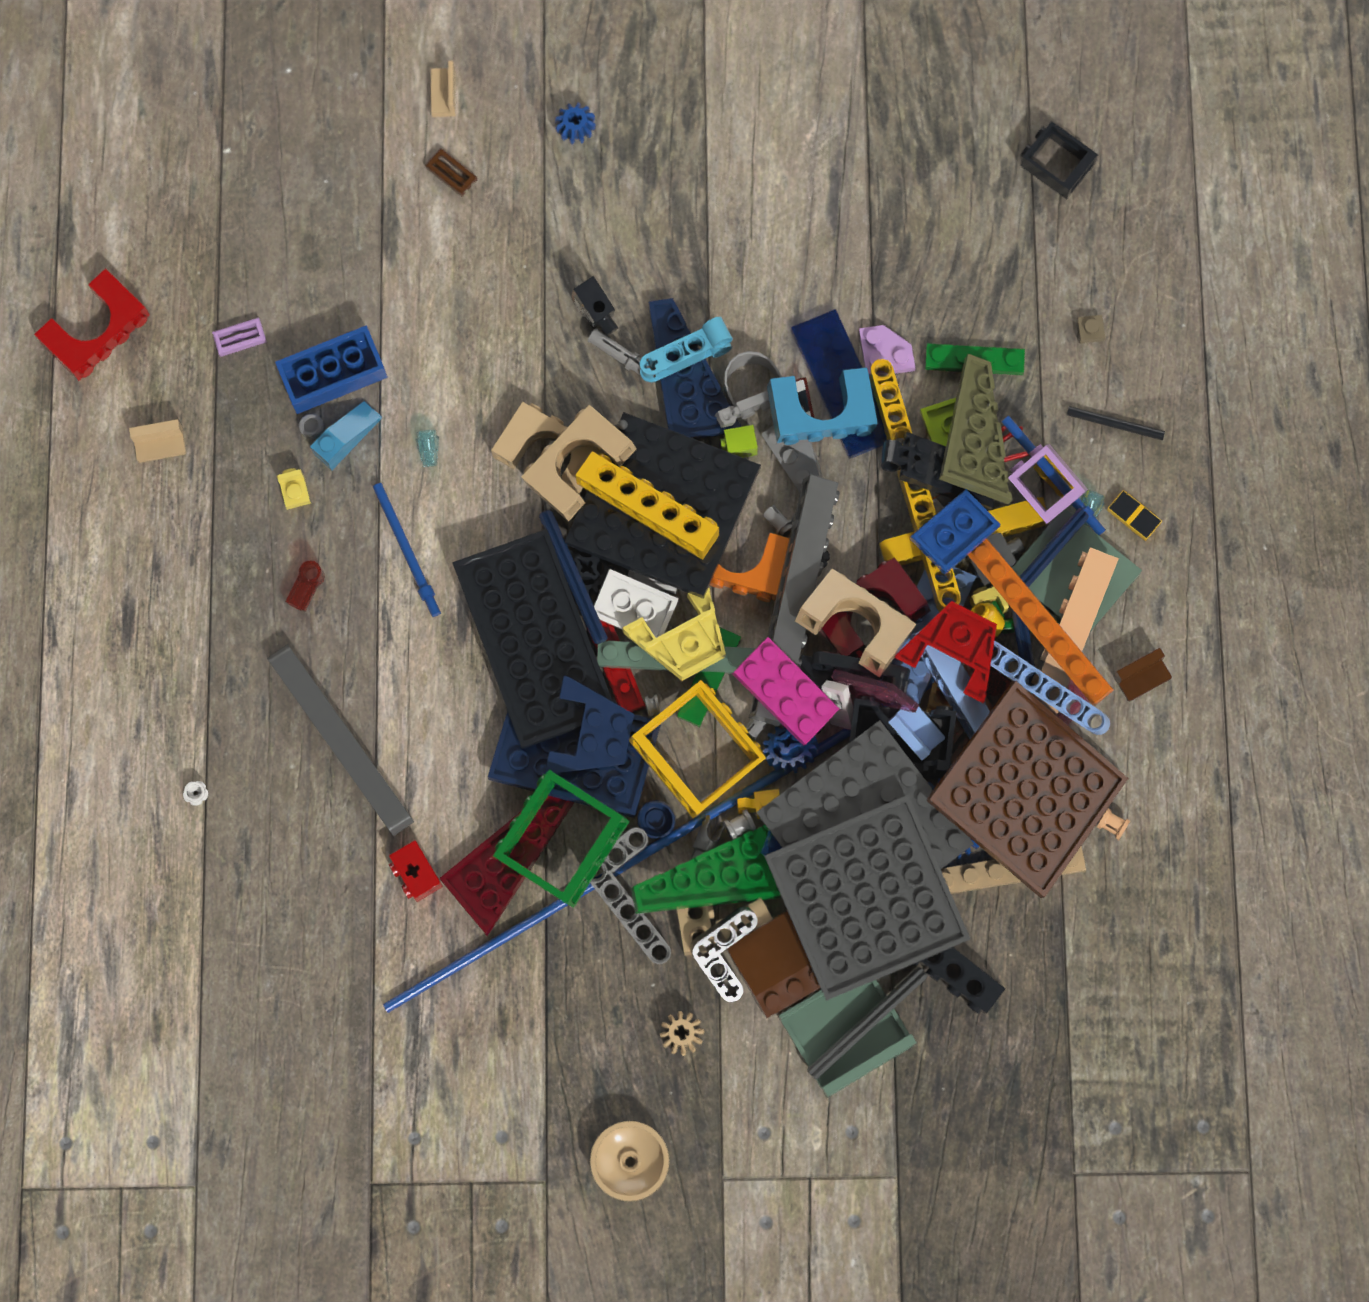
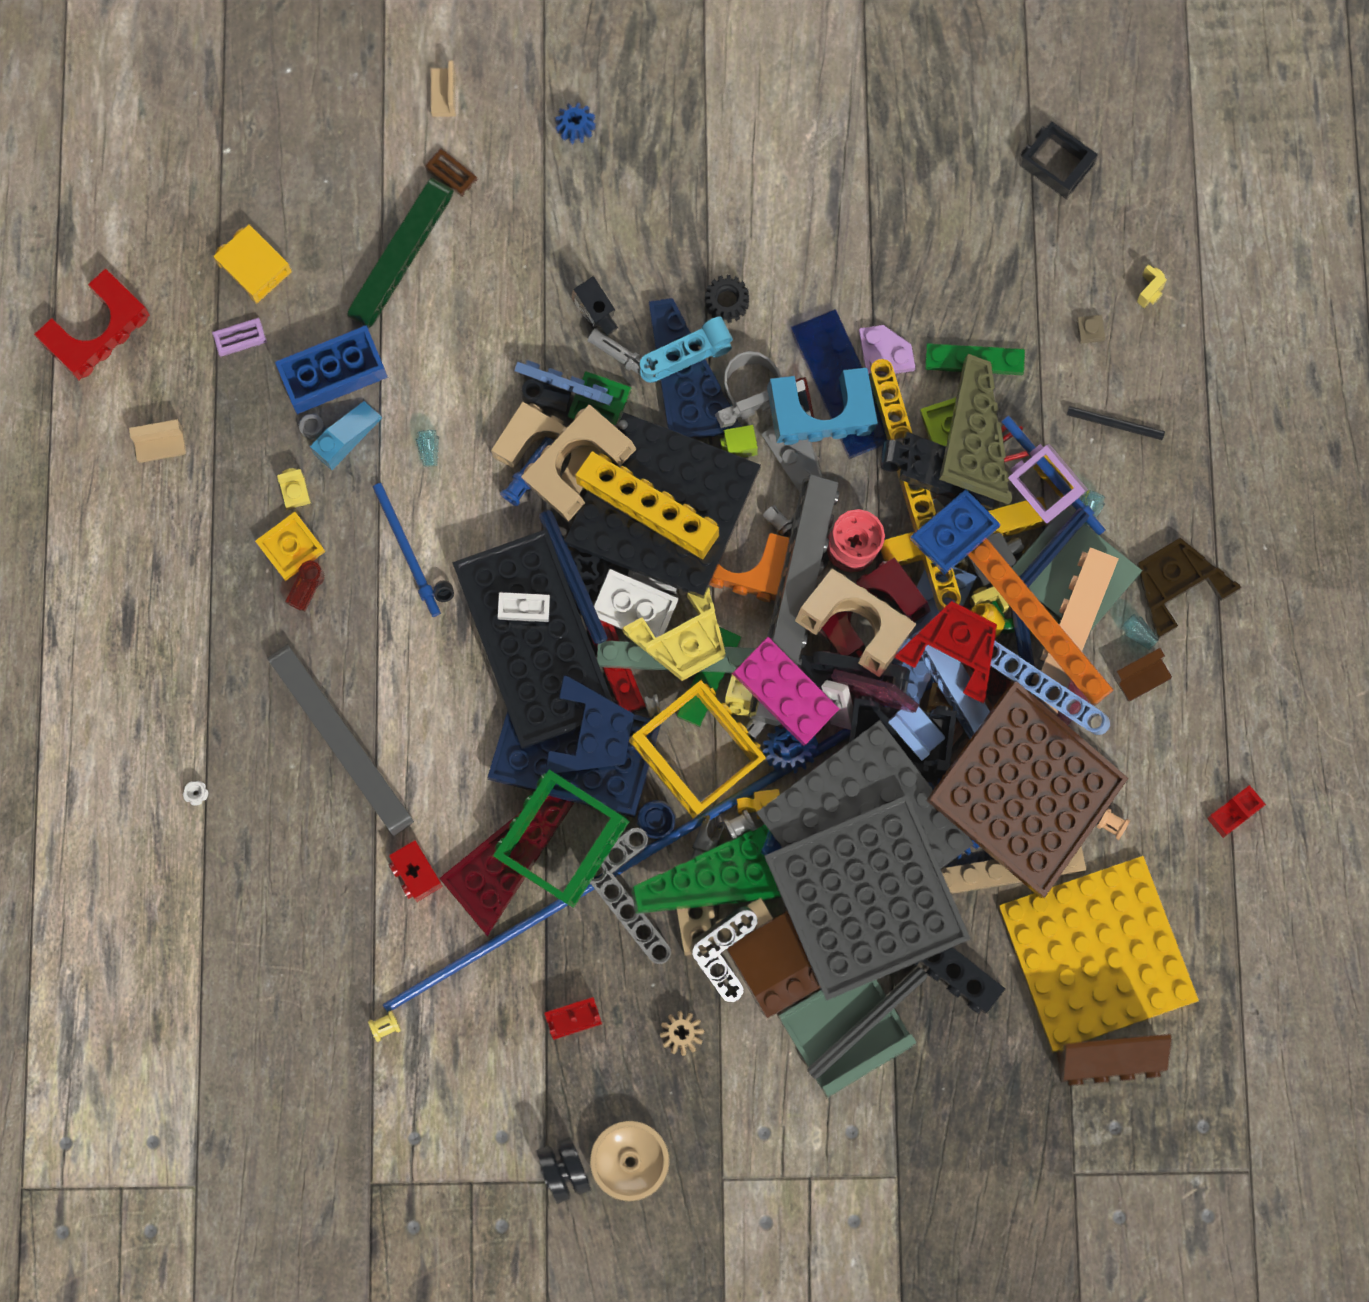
black tile [1107,490,1162,541] -> none
none -> yellow panel [213,225,292,304]
none -> yellow plate [255,512,325,581]
none -> dark green beam [347,178,454,328]
none -> light yellow bush [368,1010,401,1042]
none -> black hinge [434,580,454,602]
none -> white plate [498,593,550,622]
none -> blue pin [500,437,554,506]
none -> medium blue wing [514,360,613,405]
none -> black piece [522,379,571,414]
none -> black wheel [536,1137,591,1204]
none -> red hinge [544,997,602,1040]
none -> green slope [567,371,632,425]
none -> black tyre [705,275,749,323]
none -> light yellow bracket [725,674,753,716]
none -> coral wheel [826,509,885,573]
none -> yellow plate [998,856,1199,1053]
none -> reddish brown slope [1057,1034,1172,1086]
none -> clear light blue cone [1121,614,1159,650]
none -> light yellow bracket [1137,265,1167,308]
none -> dark brown wing [1137,538,1242,639]
none -> red slope [1207,785,1266,838]

